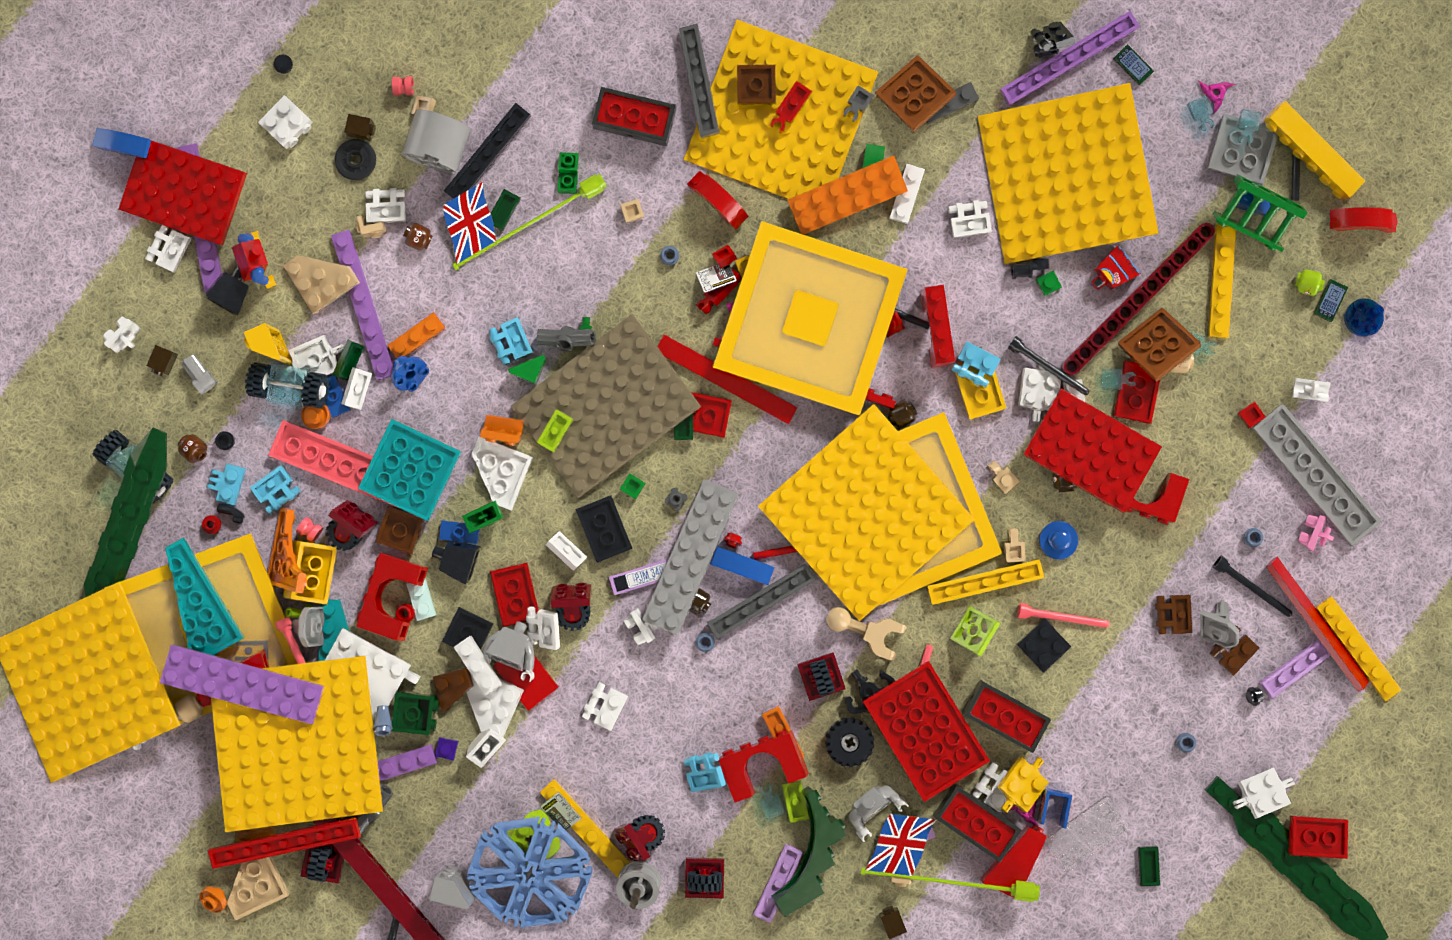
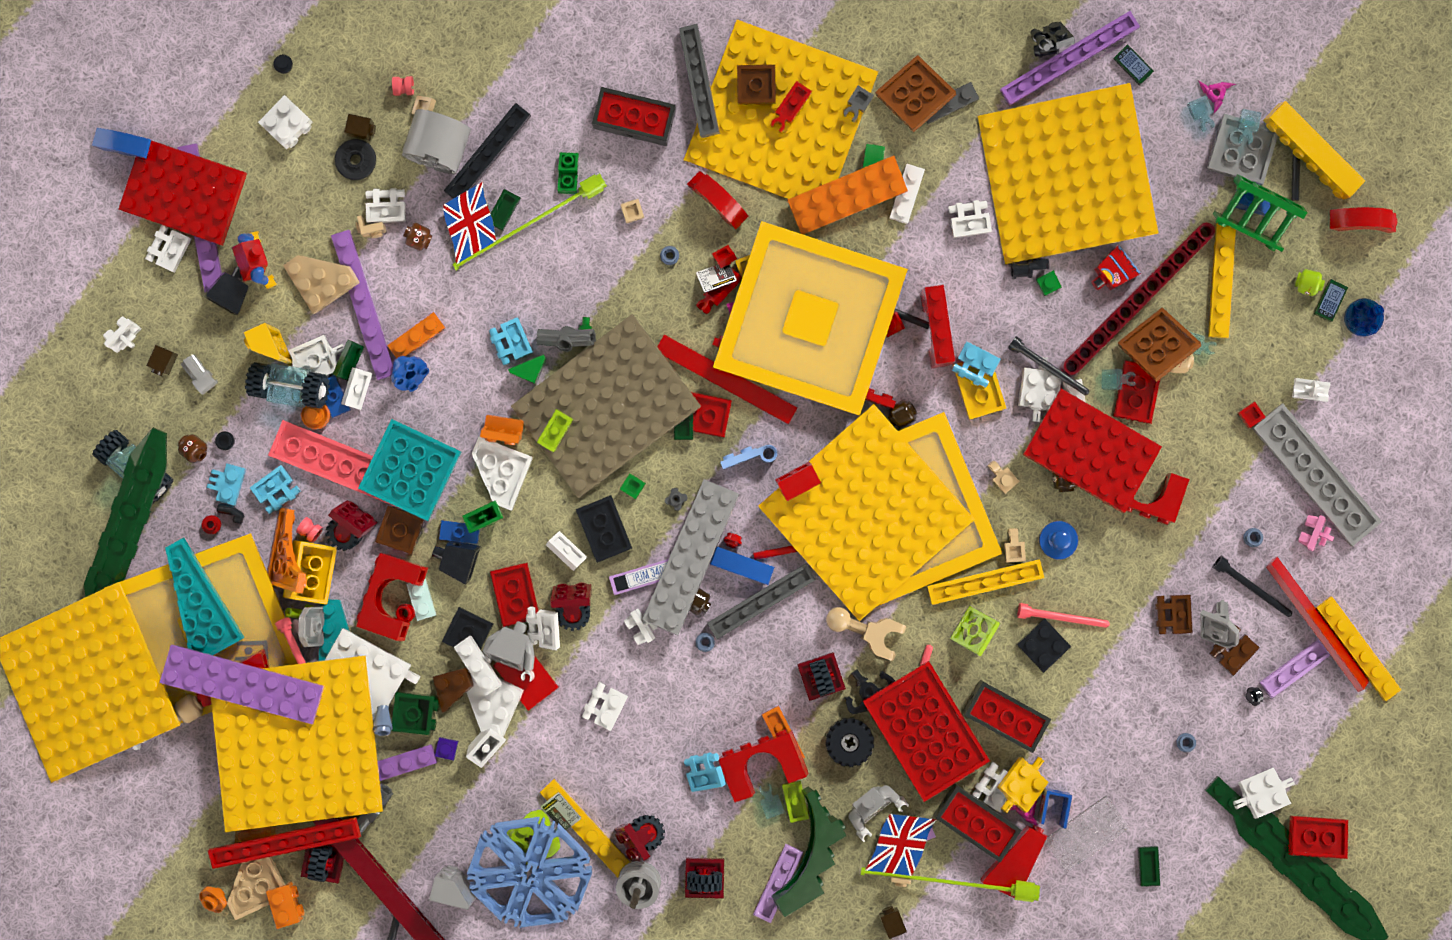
none -> orange bracket [266,882,304,929]
none -> light blue plate [720,445,777,470]
none -> red hinge [775,461,821,501]

